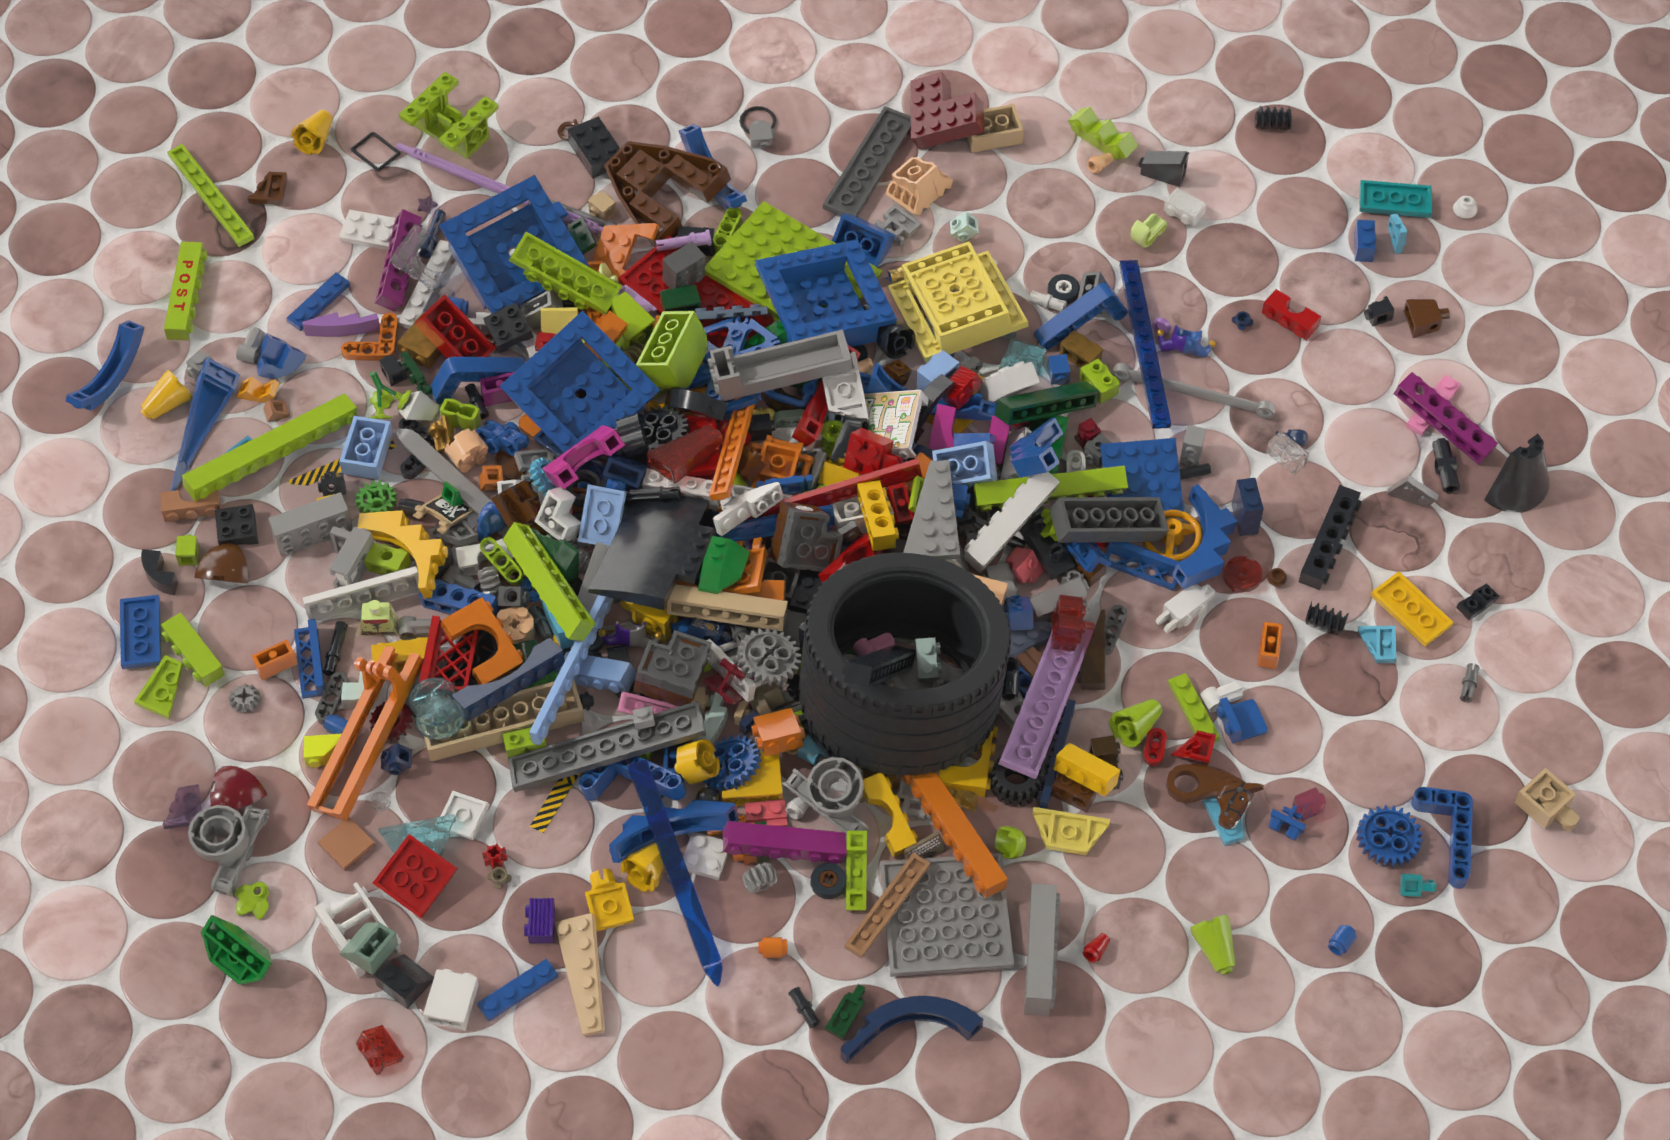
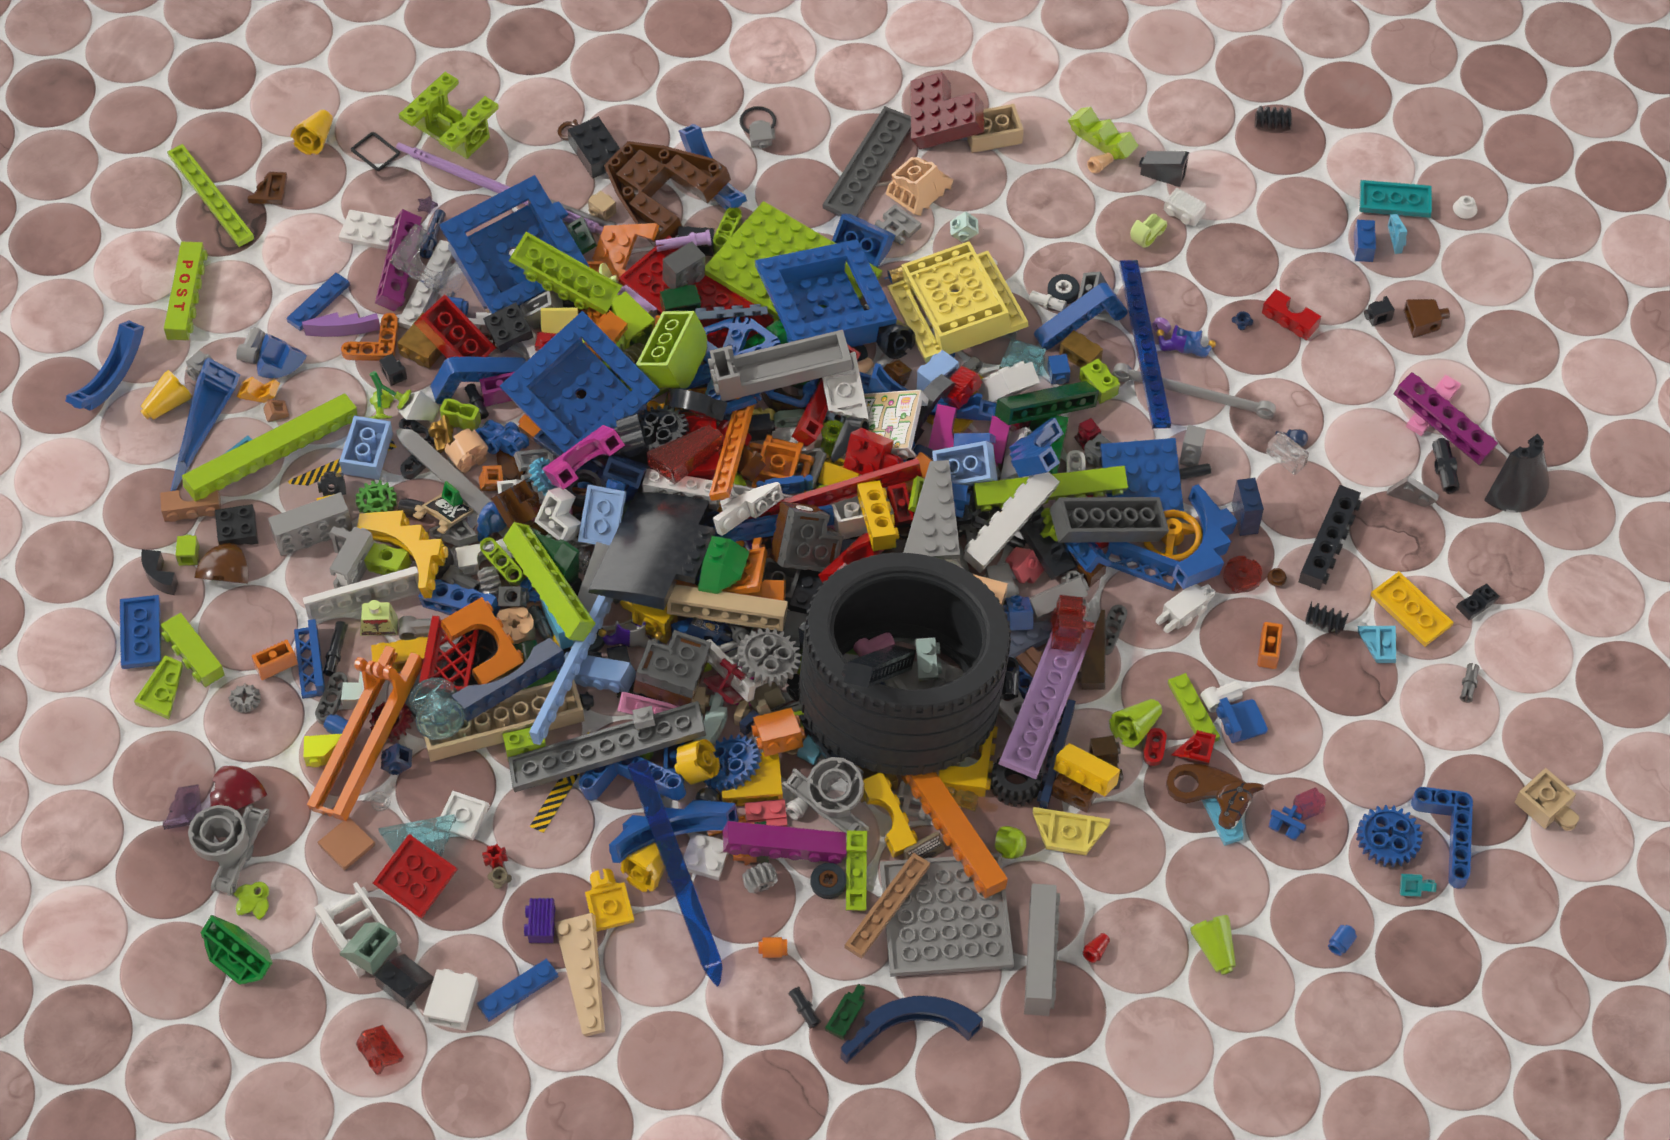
dark green hinge [400,351,432,395] -> none
black axle [625,486,681,501] -> none
dark grey plate [837,520,862,543] -> none

